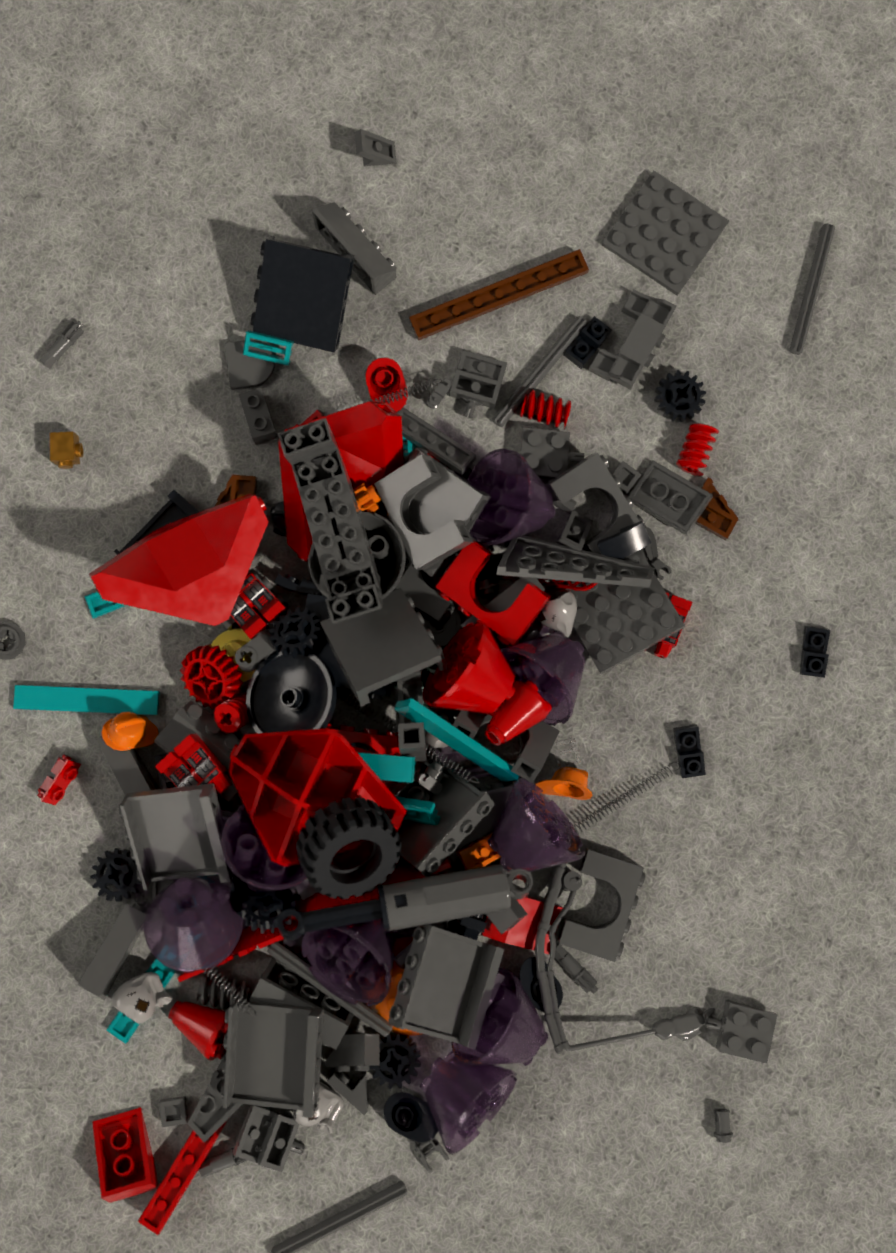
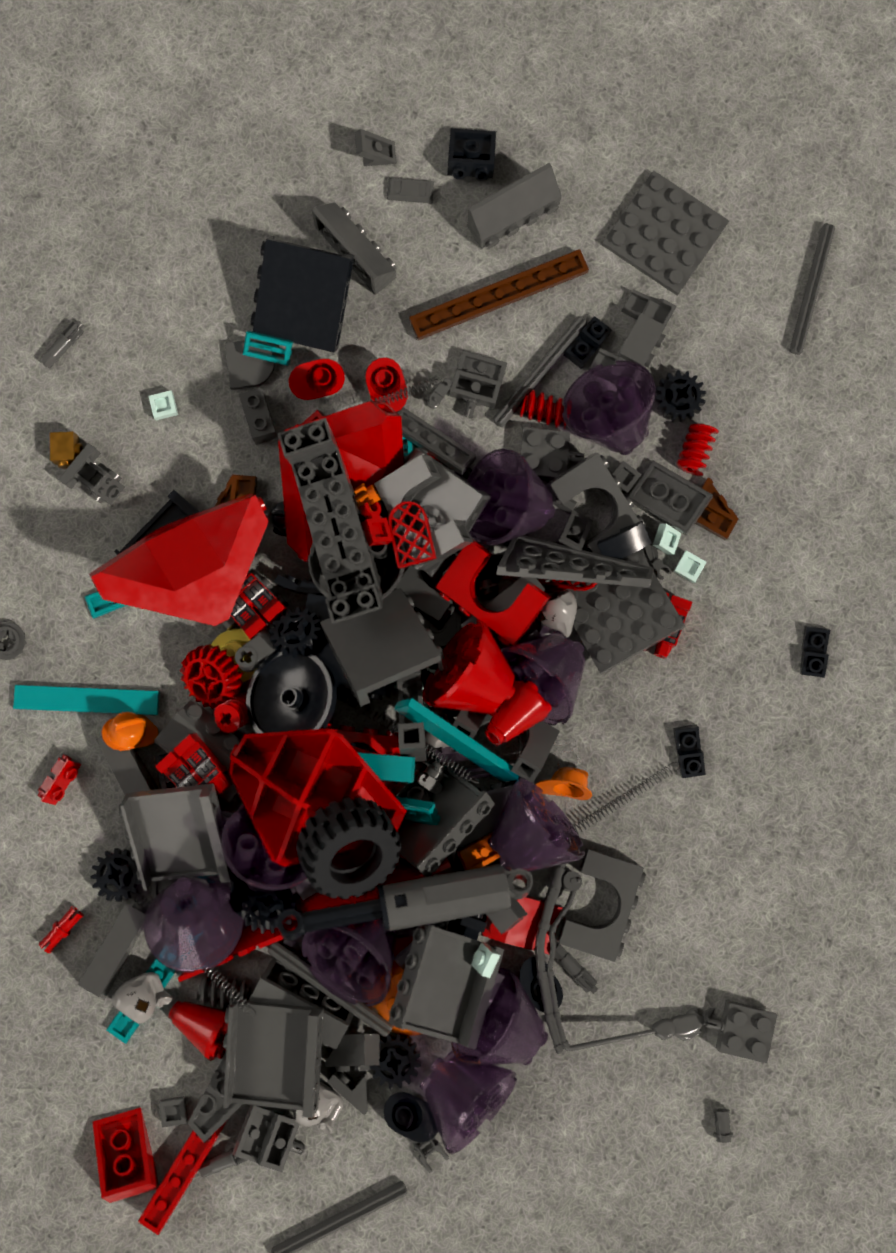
none -> red pin [39,906,84,954]
none -> dark grey tile [58,443,125,505]
none -> light aqua plate [149,390,178,420]
none -> red piece [289,359,345,400]
none -> red plate [360,502,393,546]
none -> dark grey tile [387,177,434,204]
none -> red window [388,501,437,569]
none -> black plate [447,128,496,181]
none -> dark grey slope [467,163,561,249]
none -> light aqua plate [471,942,500,978]
none -> clear purple cone [562,360,656,455]
none -> light aqua plate [653,524,681,555]
none -> light aqua plate [673,550,707,583]

